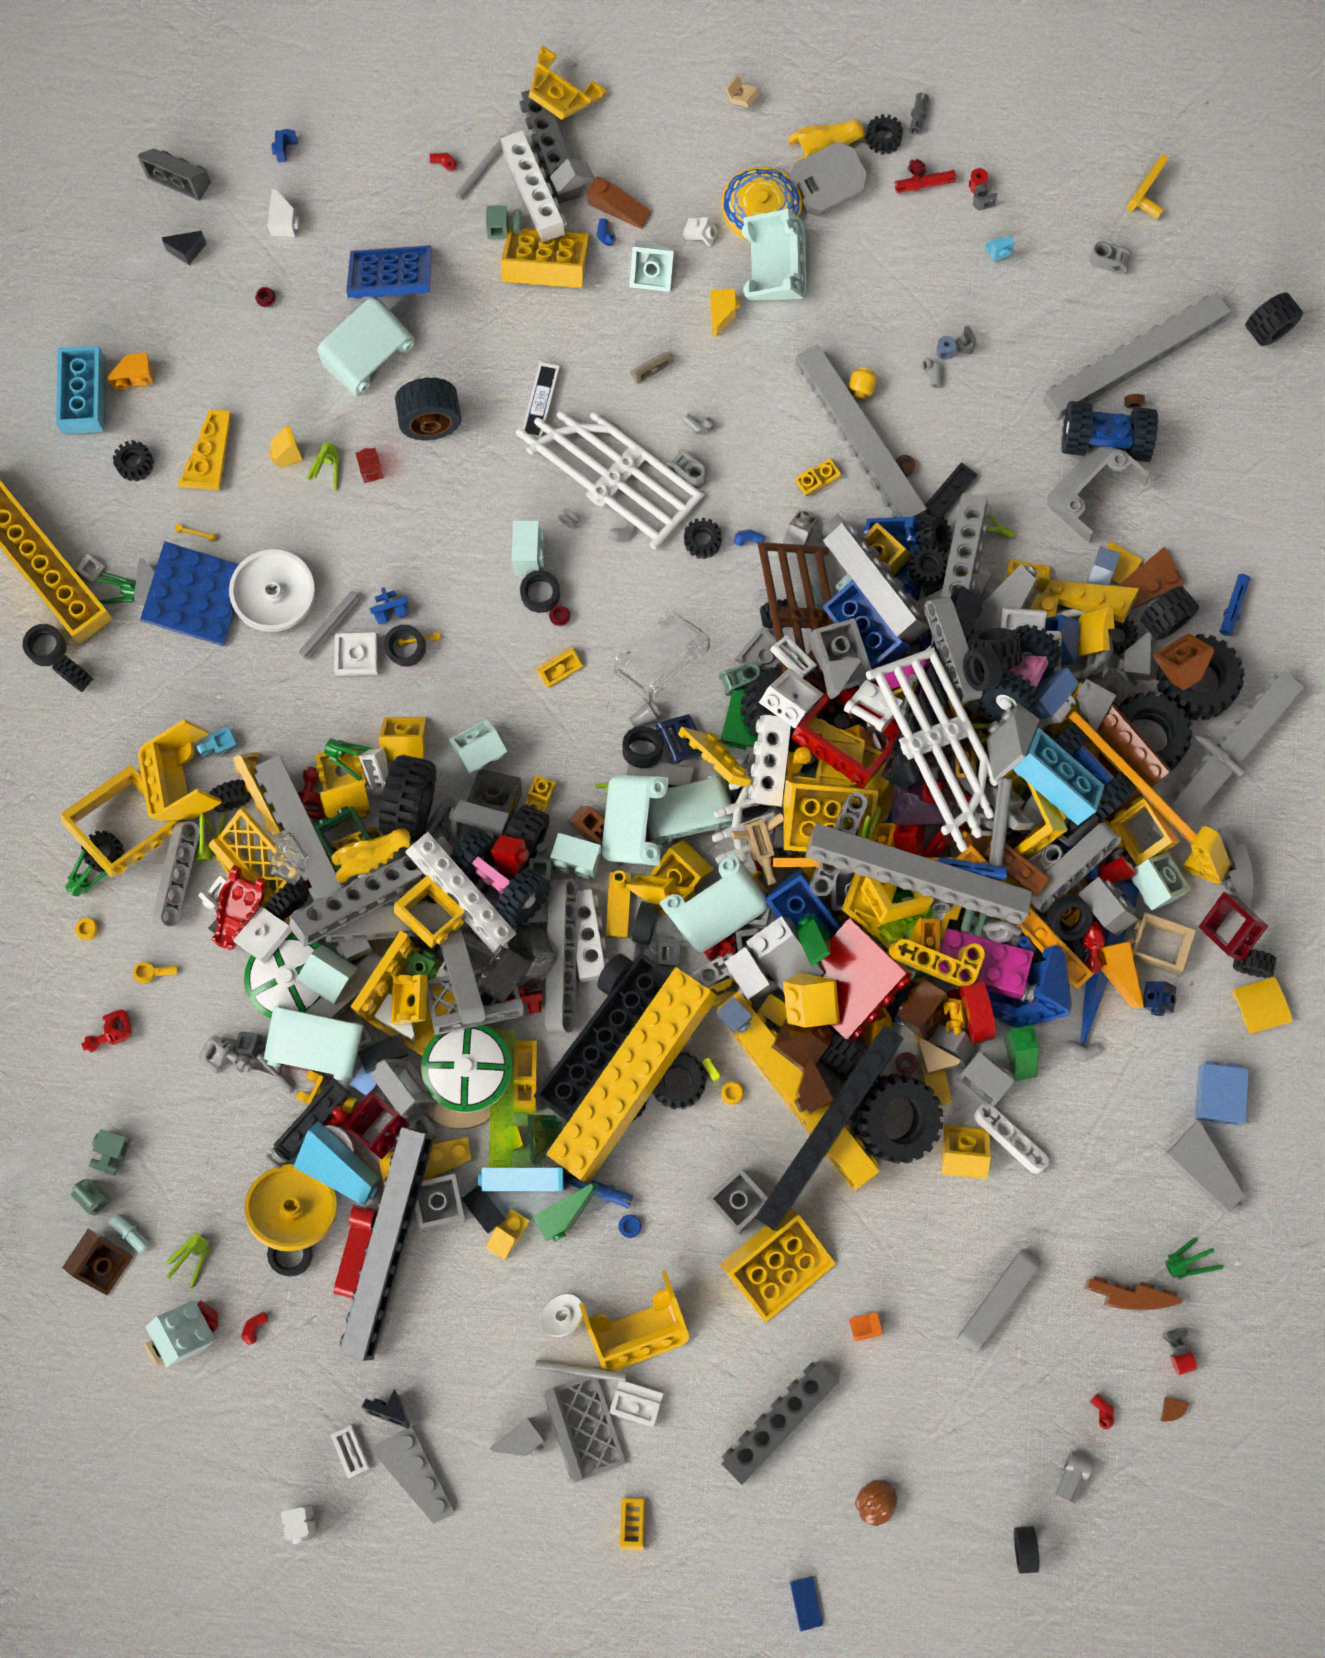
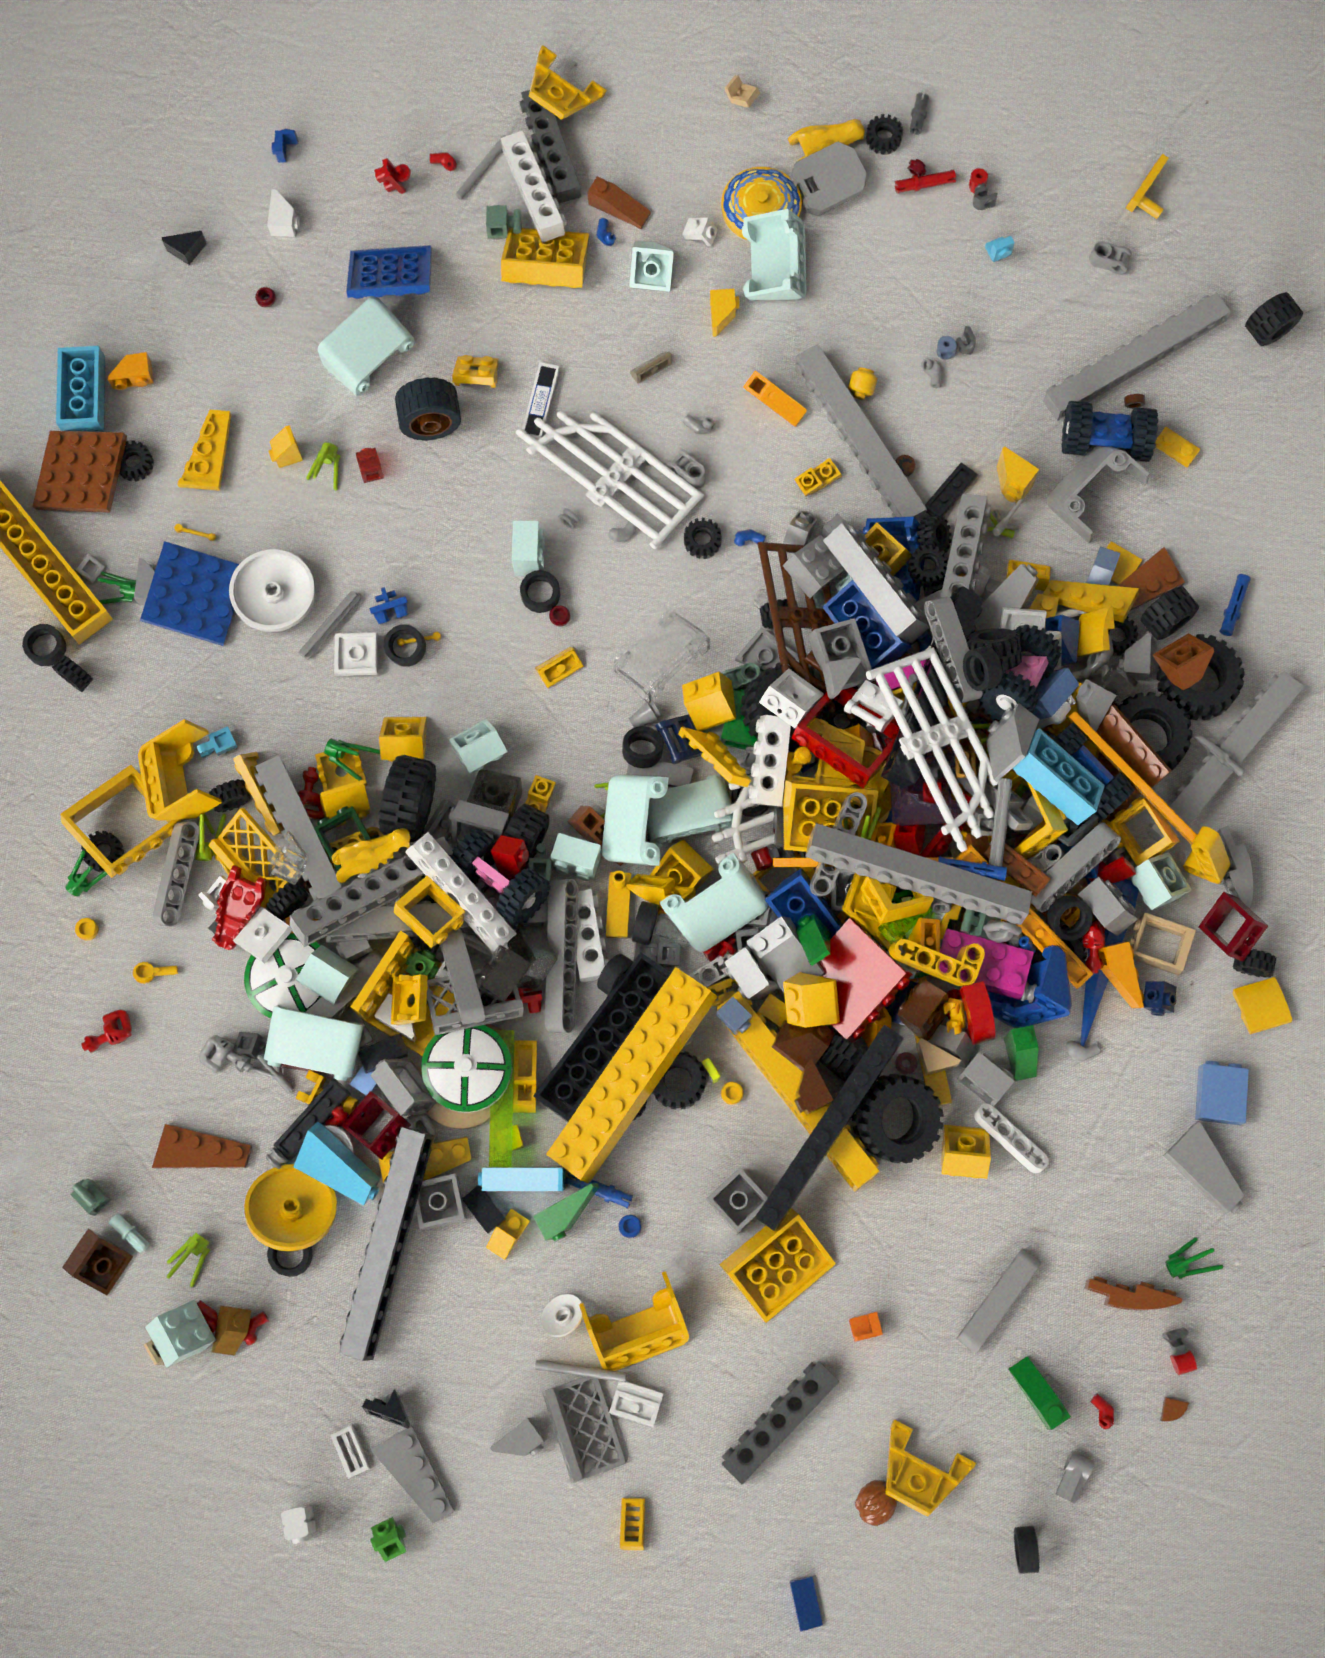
sand green brick [89,1129,131,1175] -> none
dark grey slope [138,148,211,201] -> none
red beam [333,1204,378,1298] -> none
white slope [359,748,388,795] -> none
clear green slope [527,1114,562,1165] -> none
light grey slope [550,158,595,195] -> none
tan piece [730,813,784,885] -> none
white tile [770,635,817,678] -> none
none -> dark orange plate [32,431,127,513]
none -> dark orange wing [152,1124,252,1169]
none -> pearl gold slope [211,1306,252,1356]
none -> bright green brick [370,1517,407,1562]
none -> red hips [374,158,411,194]
none -> yellow piece [452,355,499,388]
none -> yellow slope [682,672,736,732]
none -> light orange slope [743,370,808,427]
none -> light grey brick [783,535,845,598]
none -> yellow wing [885,1419,976,1517]
none -> light grey plant [992,499,1023,536]
none -> yellow slope [996,446,1039,503]
none -> green slope [1008,1356,1071,1430]
none -> yellow plate [1155,427,1200,468]

